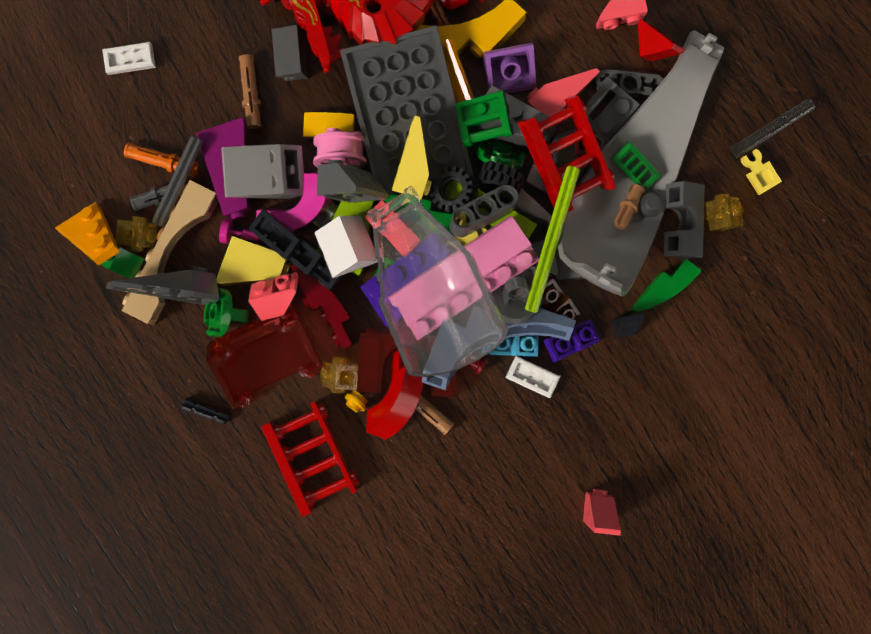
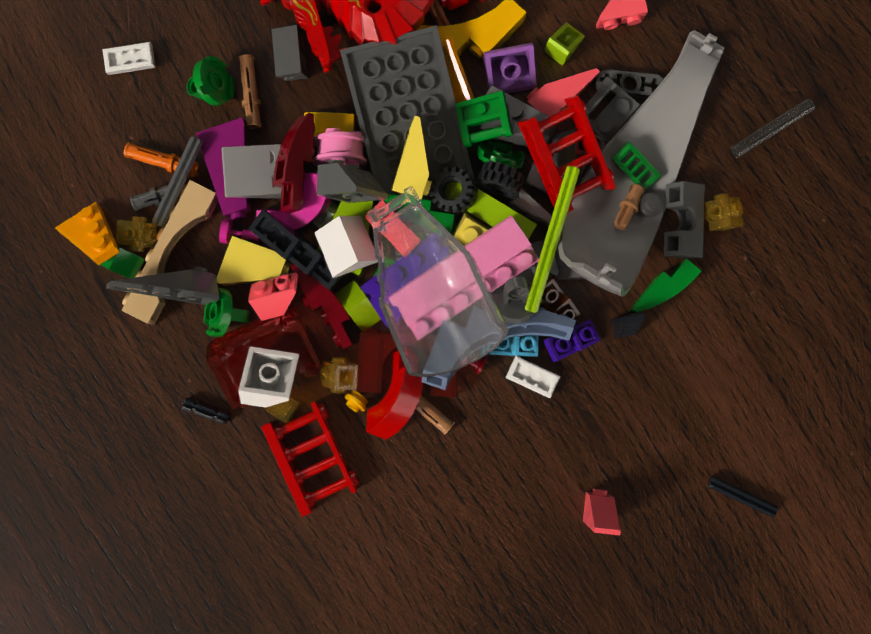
dark grey beam [449,185,518,237] -> none
red slope [638,19,685,62] -> none
light yellow plate [741,149,782,195] -> none
none -> green tile [186,56,235,106]
none -> white slope [238,346,299,407]
none -> clear yellow brick [265,394,303,423]
none -> dark red slope [273,113,315,214]
none -> lime slope [335,280,382,333]
none -> lime slope [544,22,585,66]
none -> black axle [708,476,778,517]

